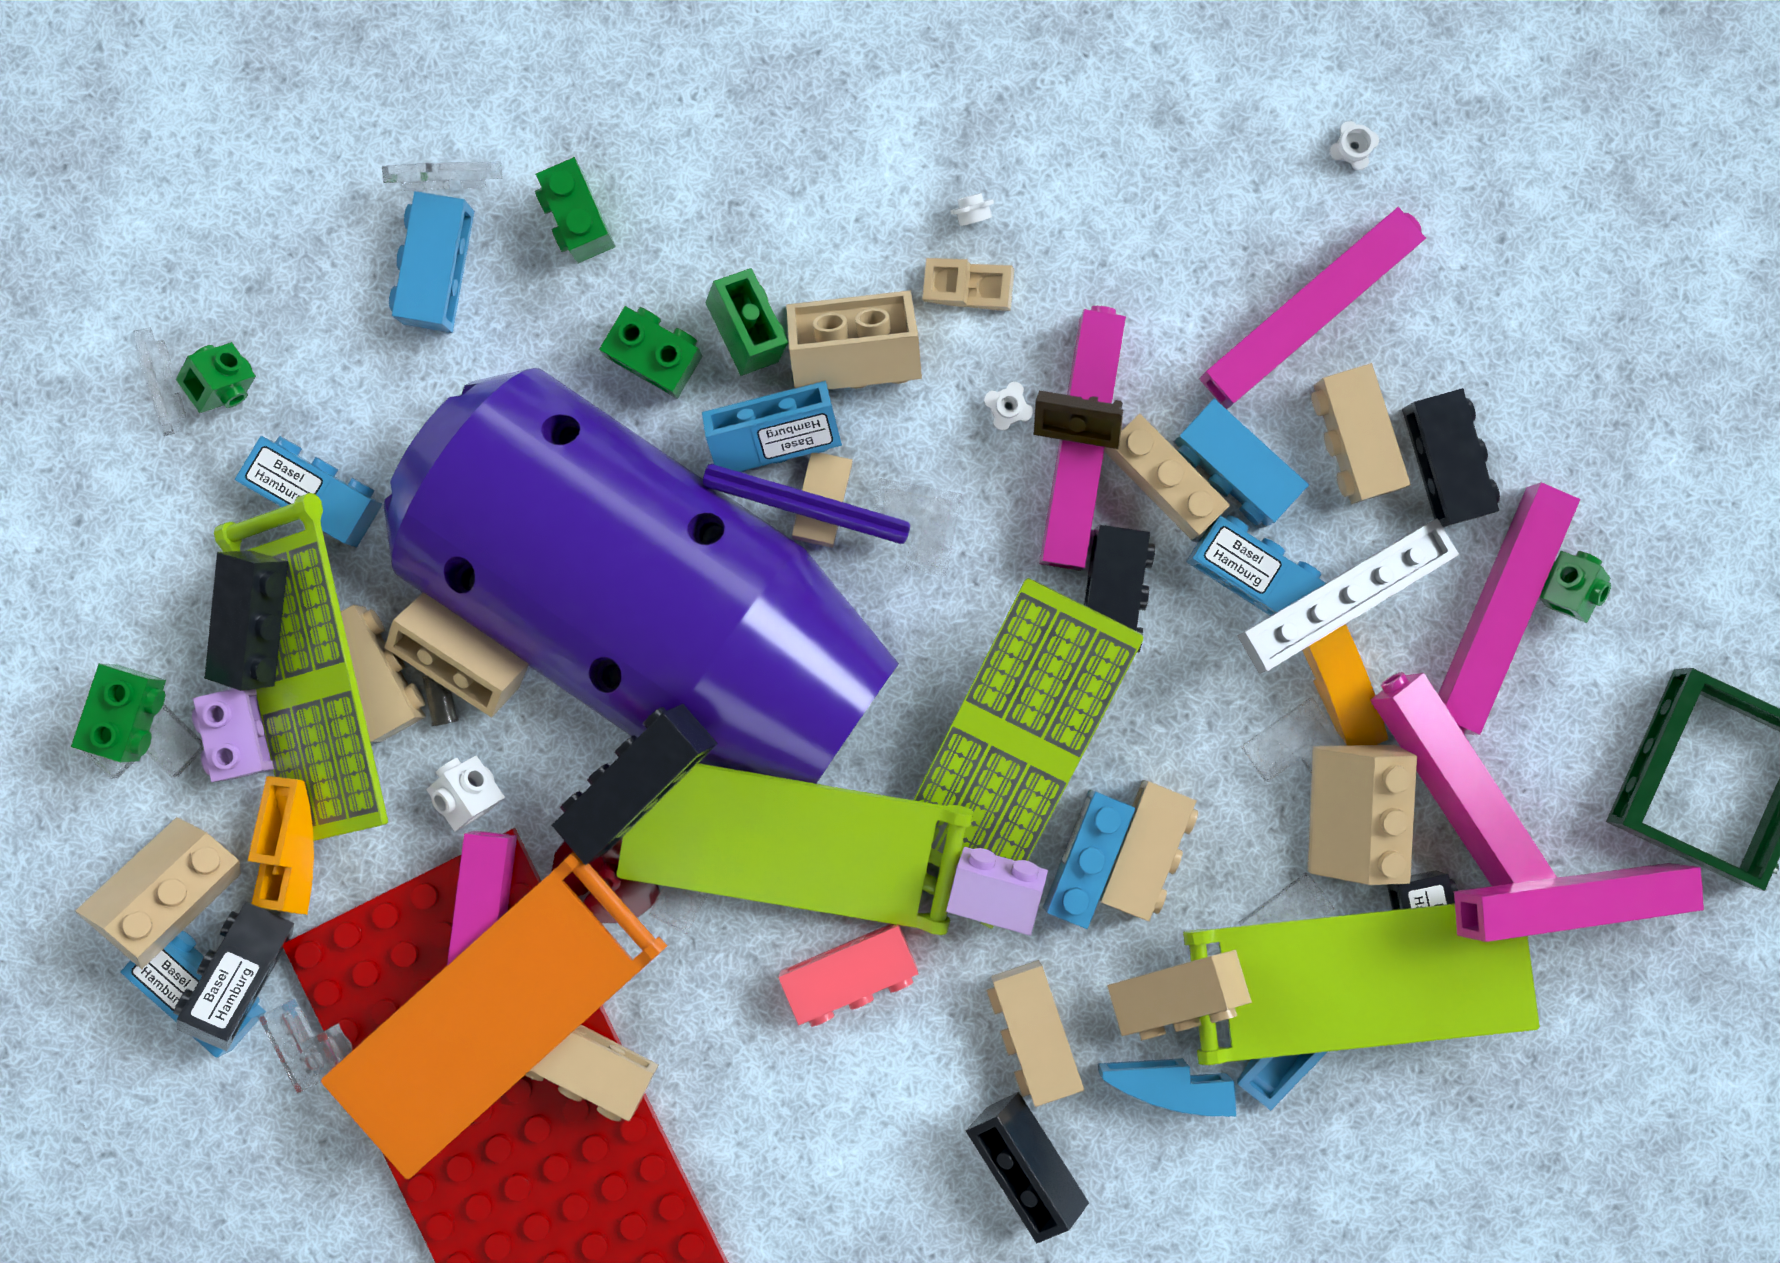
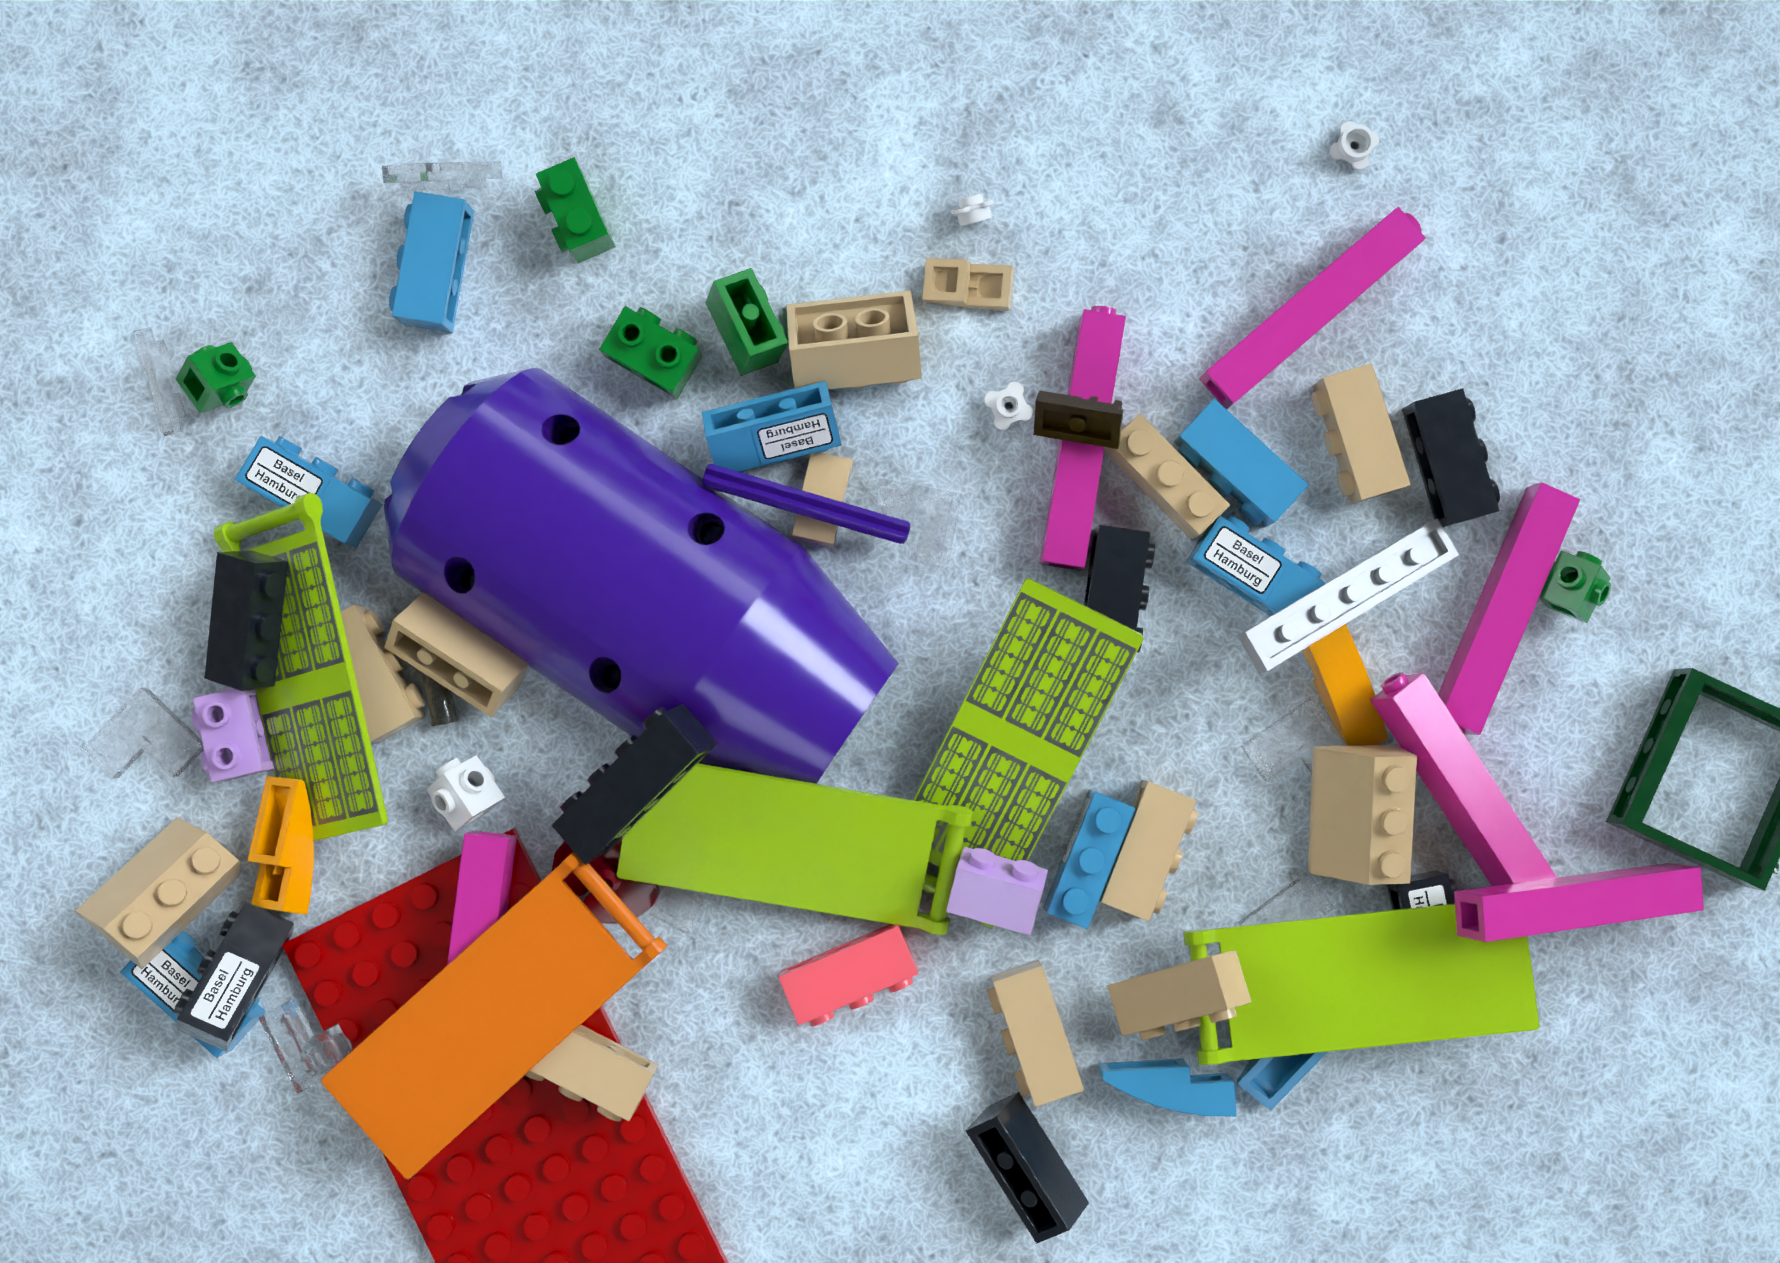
green brick [71,663,166,763] -> none

